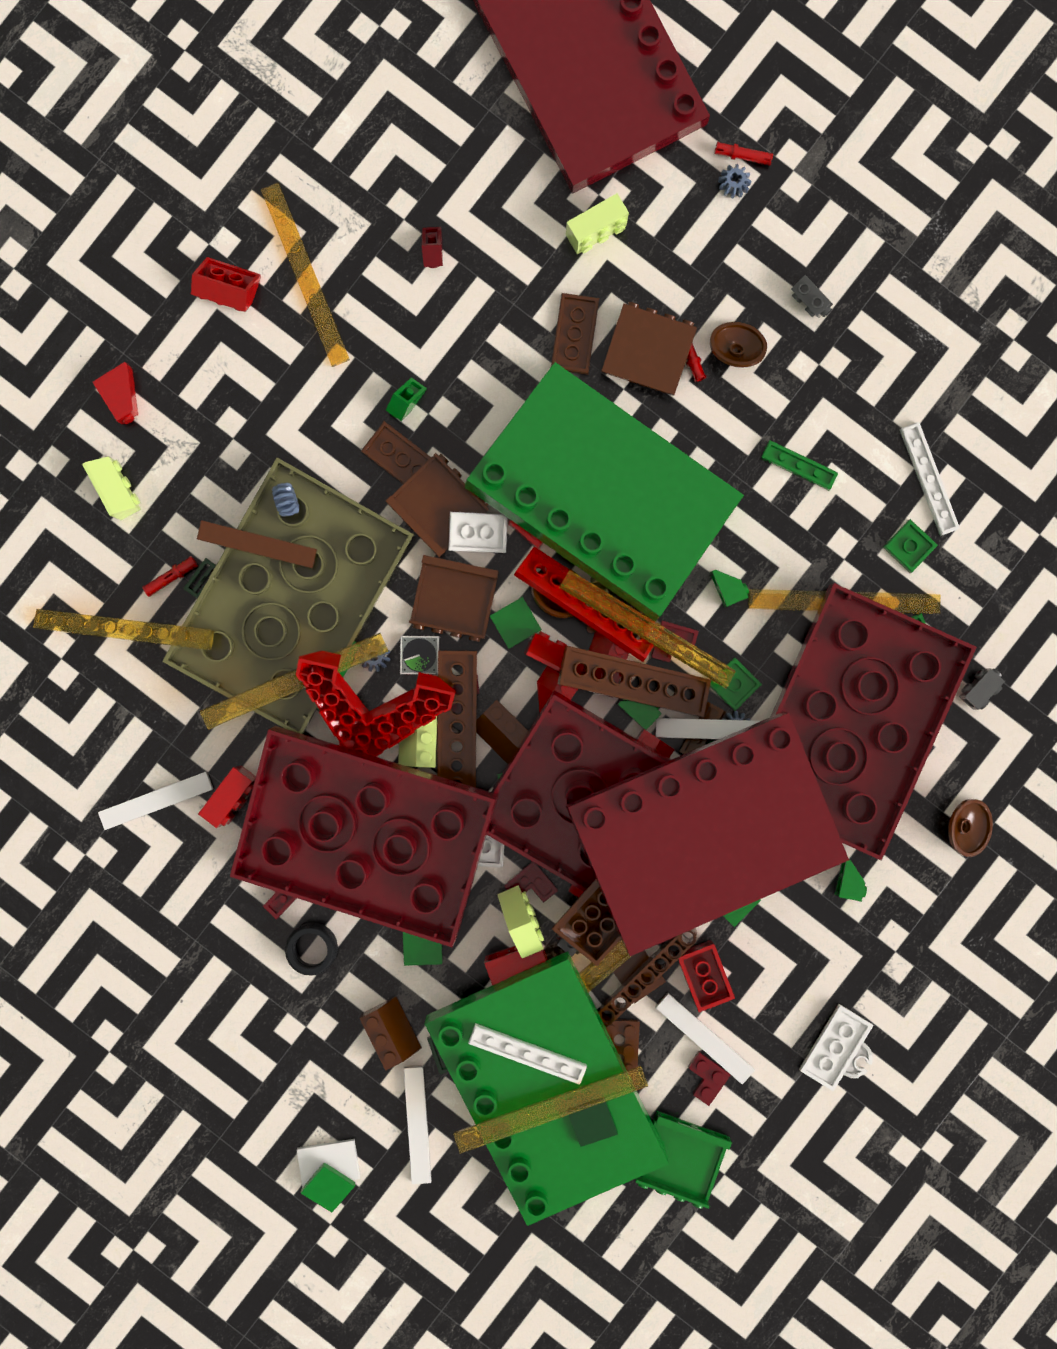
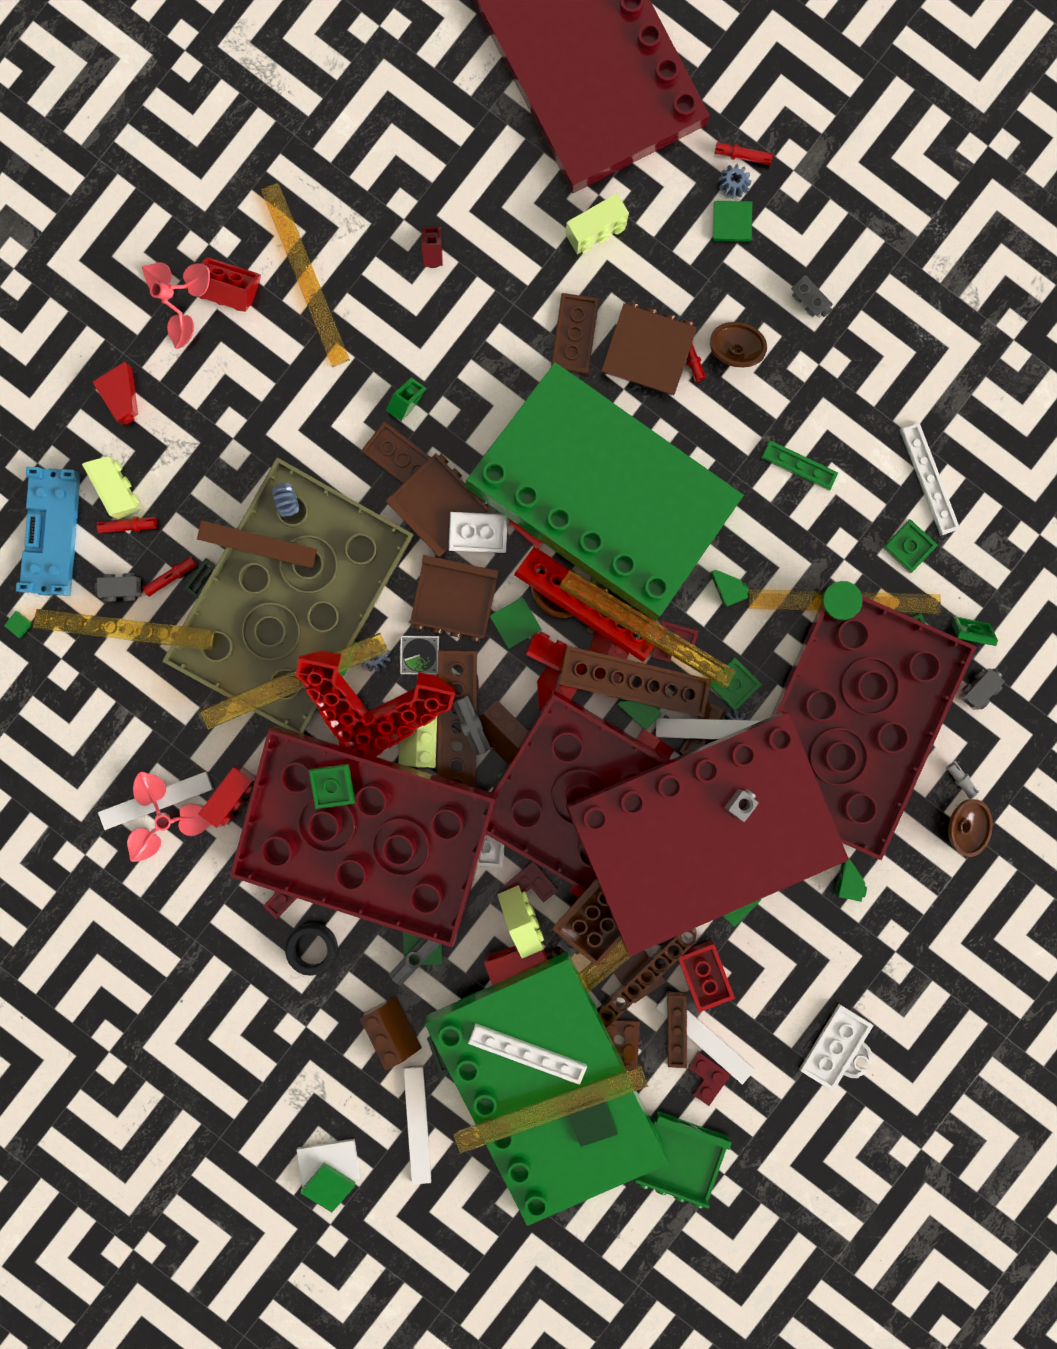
none -> green tile [4,611,33,638]
none -> dark azure piece [16,466,81,596]
none -> dark grey brick [94,573,141,602]
none -> red pin [97,517,157,533]
none -> coral plant [127,772,211,862]
none -> coral plant [142,262,210,349]
none -> green tile [308,764,355,809]
none -> dark grey piece [389,938,440,986]
none -> dark grey piece [453,695,491,756]
none -> reddish brown tile [667,991,687,1068]
none -> green tile [713,201,752,242]
none -> light grey brick [724,789,759,822]
none -> green tile [822,581,863,620]
none -> light grey pin [946,761,979,799]
none -> green tile [951,616,998,646]

